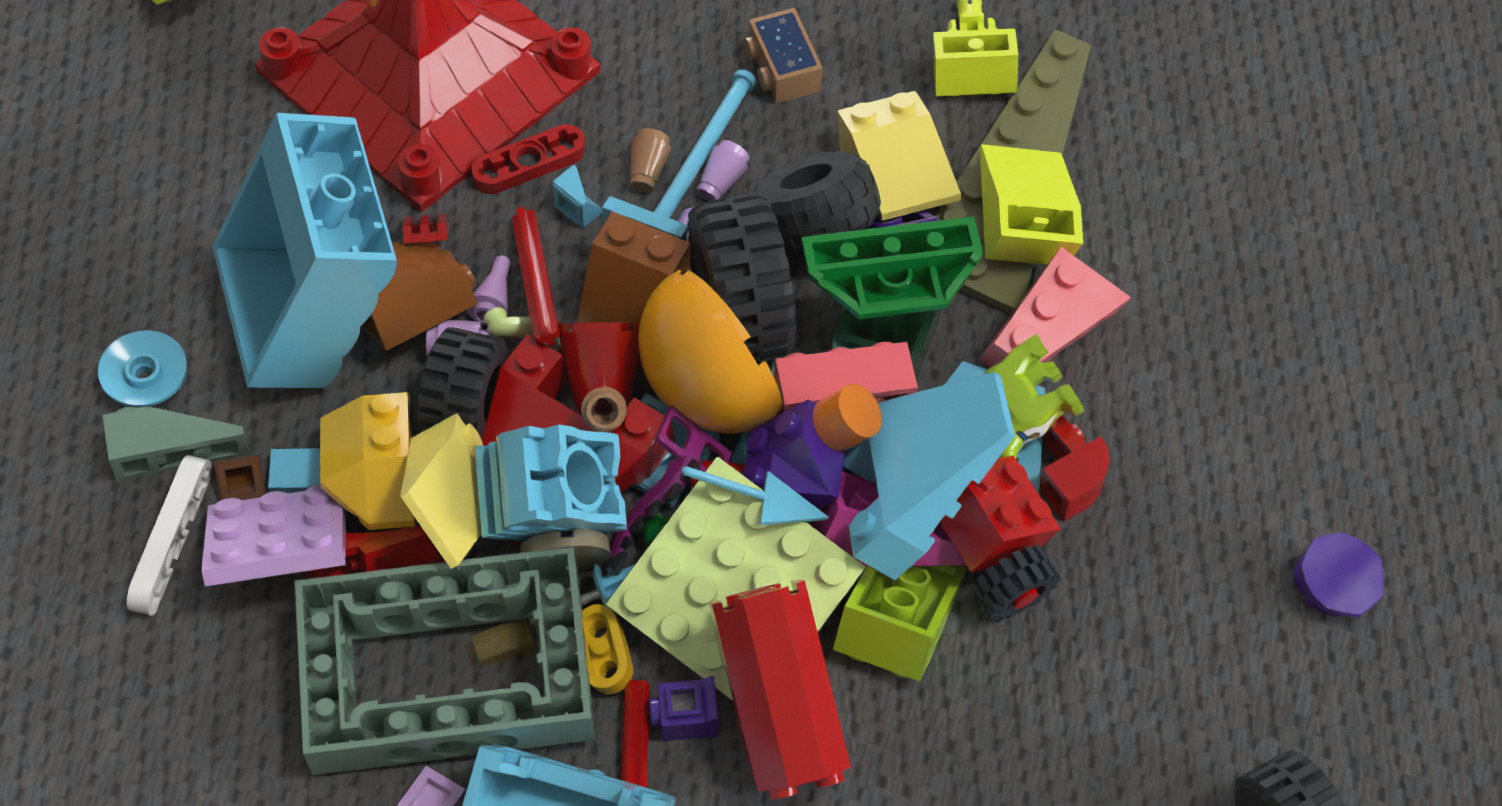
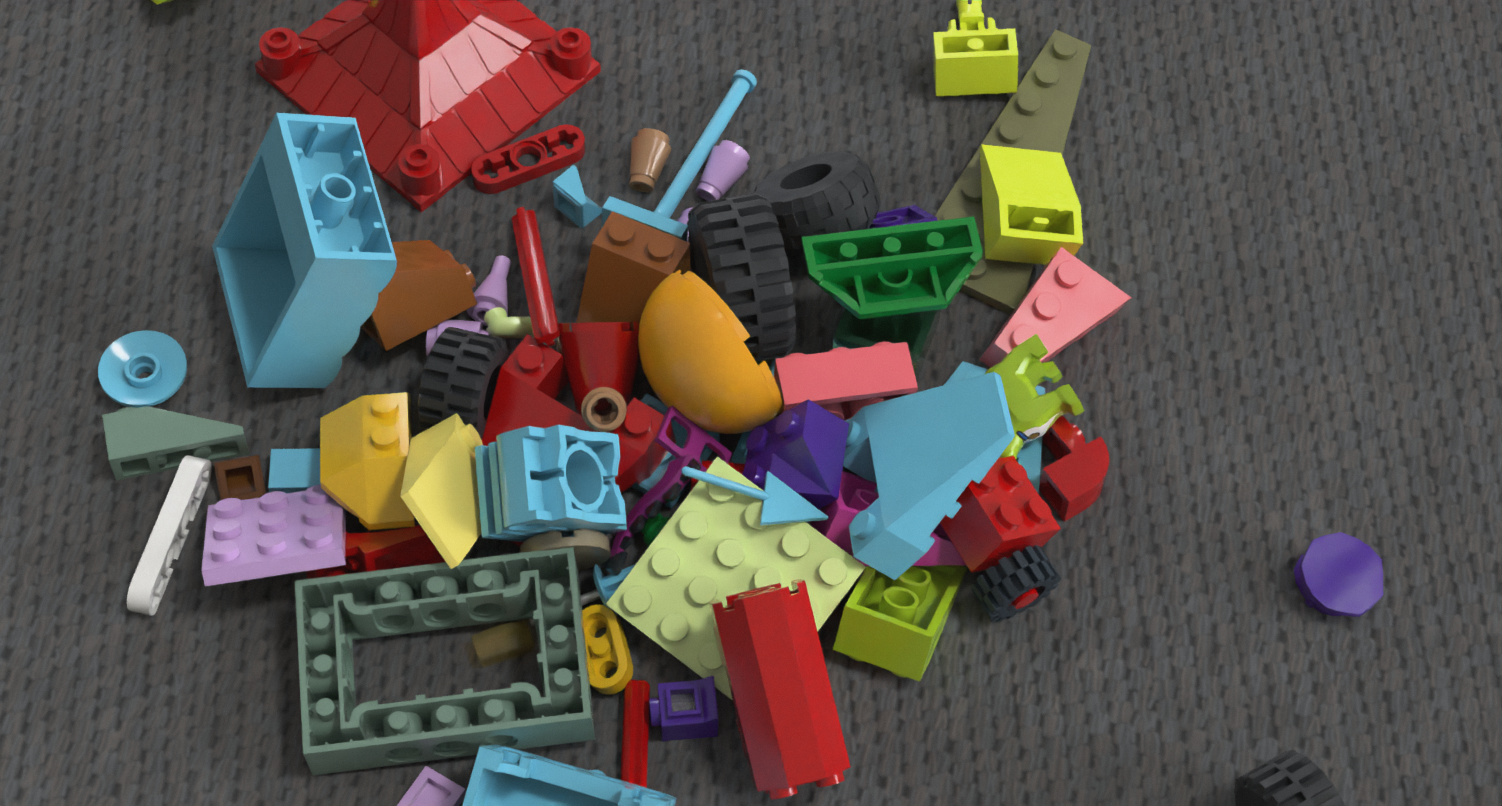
red tile [402,213,448,244] -> none
brick [744,8,823,104] -> none
orange piece [812,384,882,451] -> none
light yellow slope [837,91,961,221] -> none

